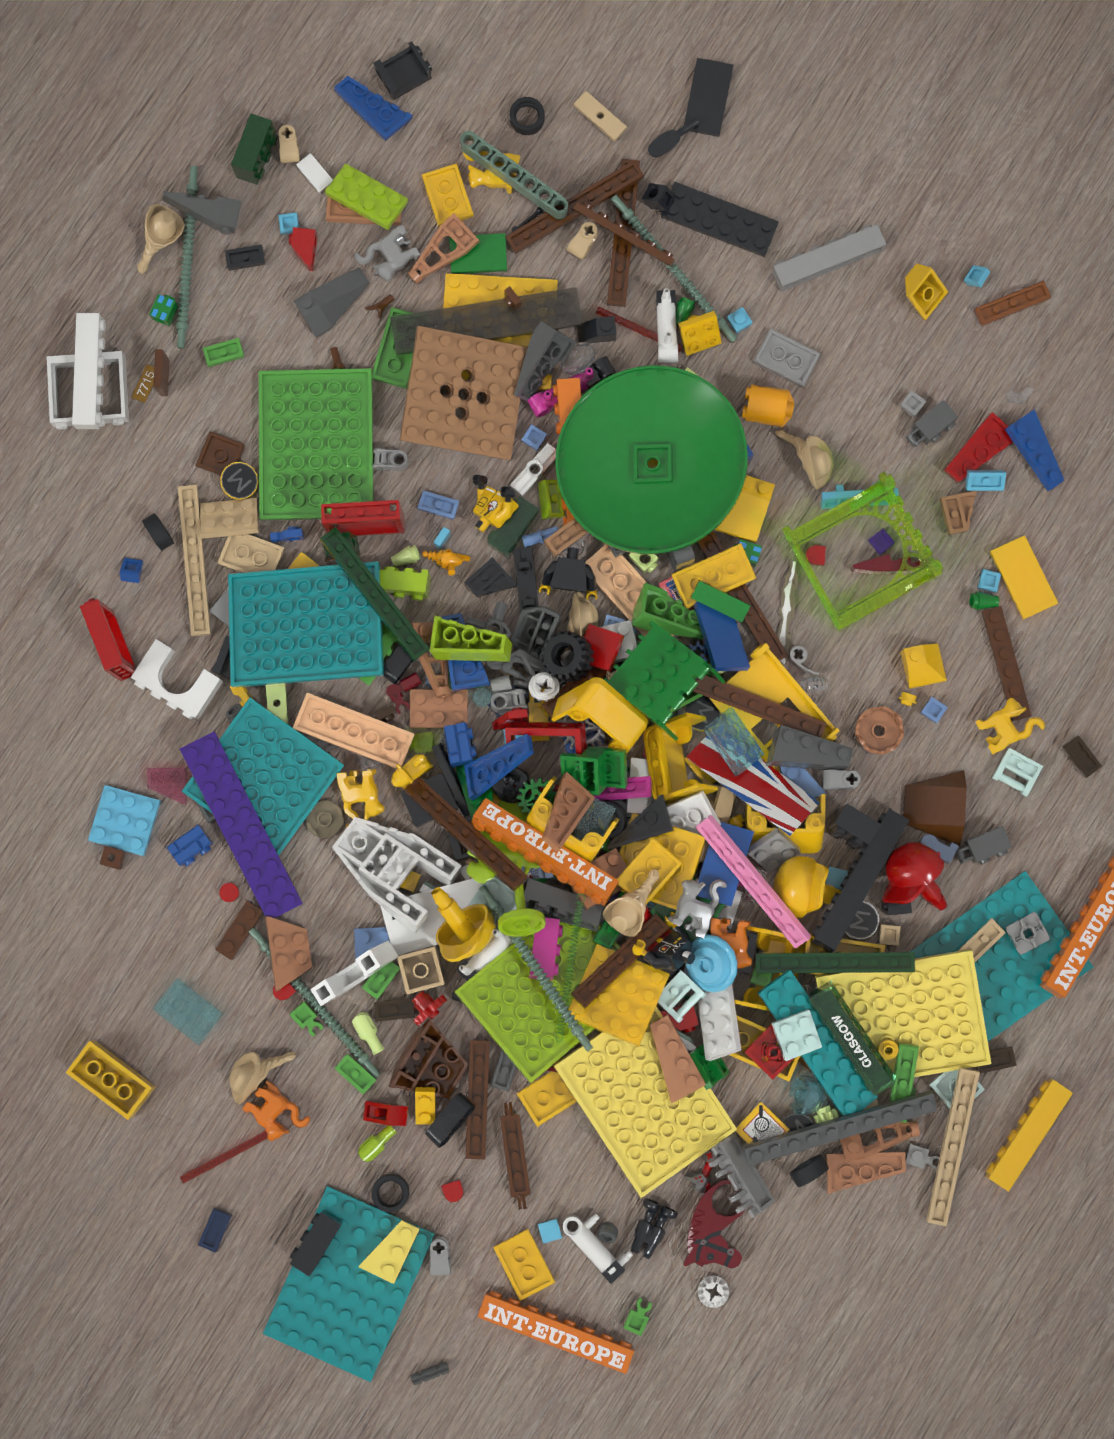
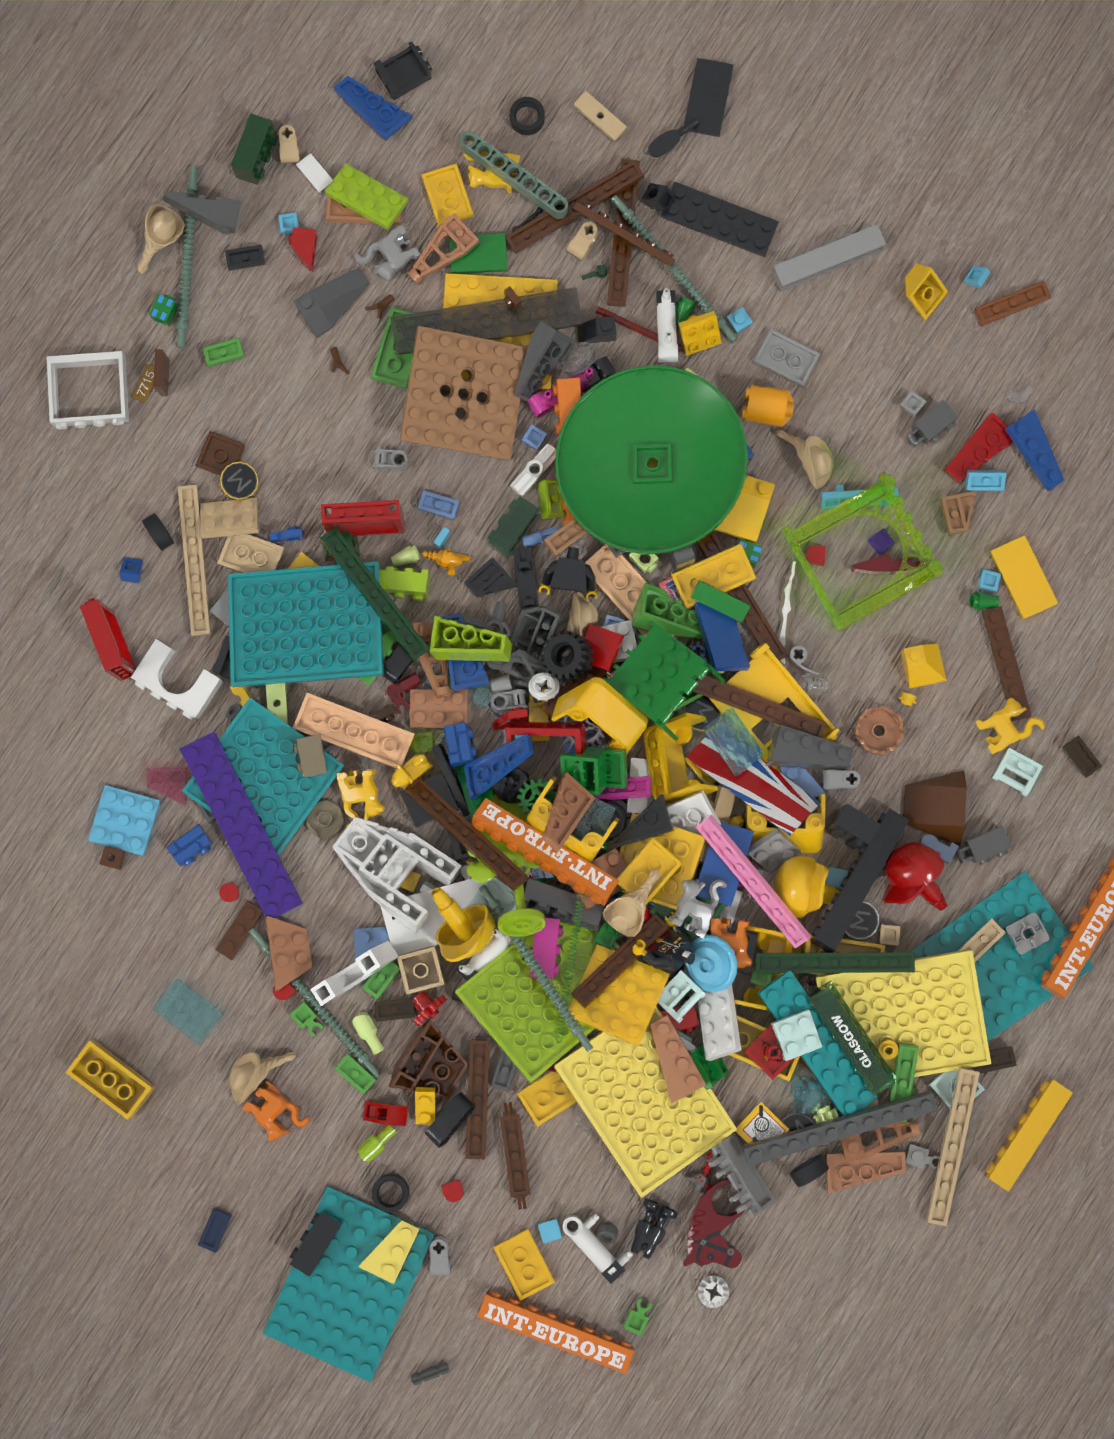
white brick [72,313,106,429] -> none
clear red piece [180,1131,267,1184] -> none
bright green plate [259,368,374,520] -> none
yellow torso [473,475,519,533] -> none
black brick [882,901,912,916] -> none
medium blue plate [920,697,948,724] -> none
none -> dark tan brick [294,734,328,777]
none -> clear green hand [581,265,607,280]

